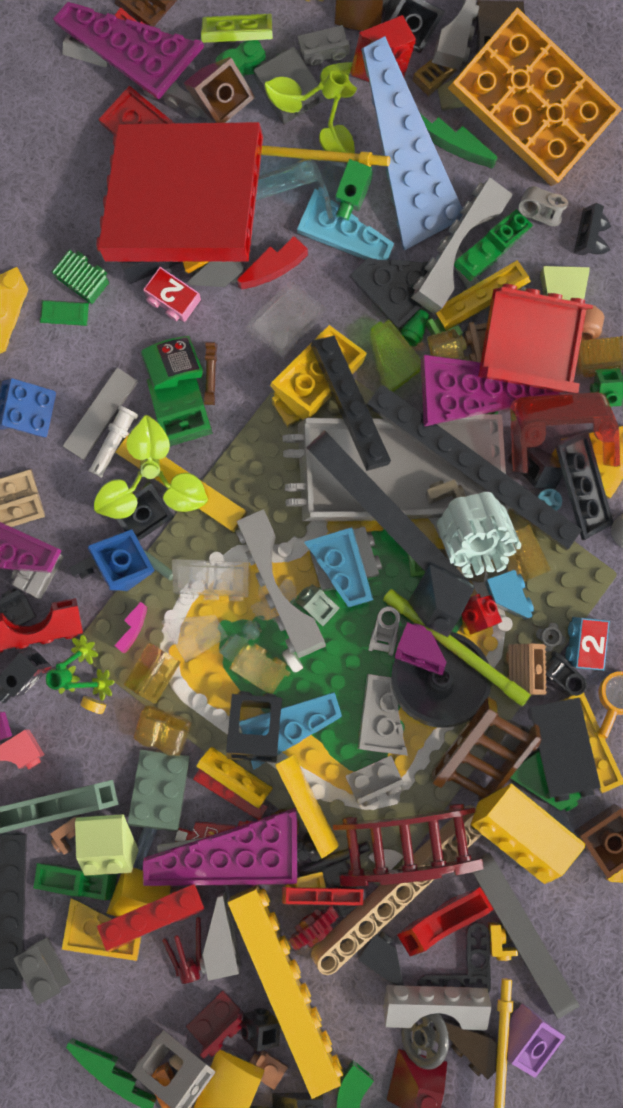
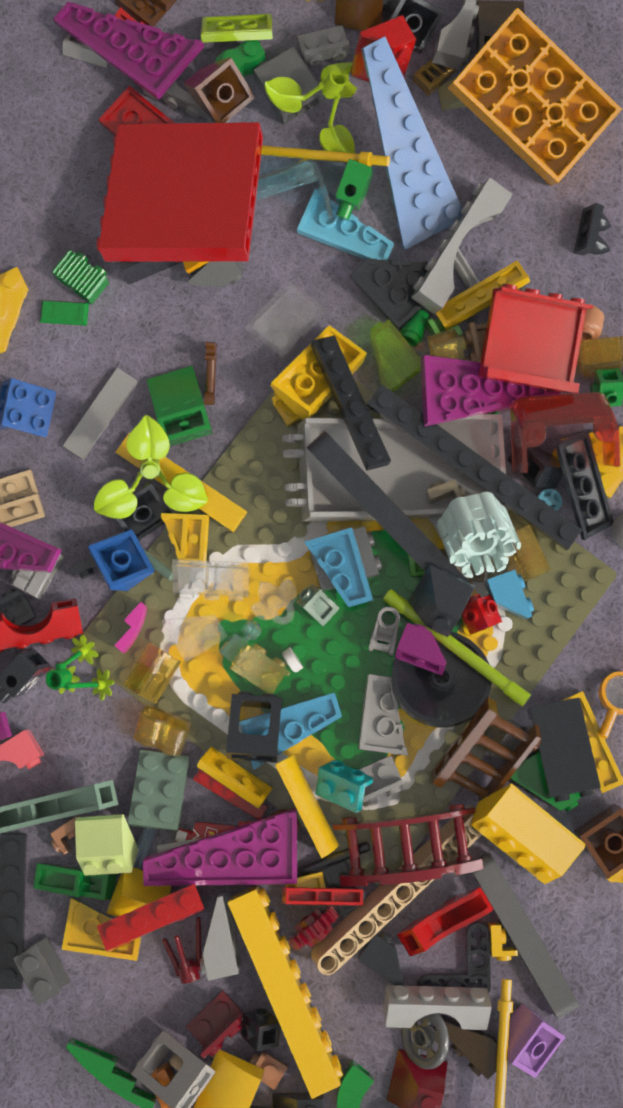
yellow tile [80,696,107,714] -> none
white pin [88,405,138,478] -> none
slope [141,336,203,389] -> none
brick [143,267,201,322] -> none
light grey arch [236,509,326,658] -> none
red slope [237,236,308,290] -> none
black plant [297,833,320,862] -> none
white tile [368,849,403,870] -> none
green slope [419,112,497,168] -> none
green slope [454,209,533,281] -> none
medium nougat brick [506,644,547,695] -> none
light grey piece [519,186,568,226] -> none
dark grey plate [536,623,565,652] -> none
yellowish green torso [540,266,589,300] -> none
black piece [545,651,587,696] -> none
brick [565,617,610,671] -> none
none -> yellow wing [161,513,209,565]
none -> teal bracket [315,760,373,813]

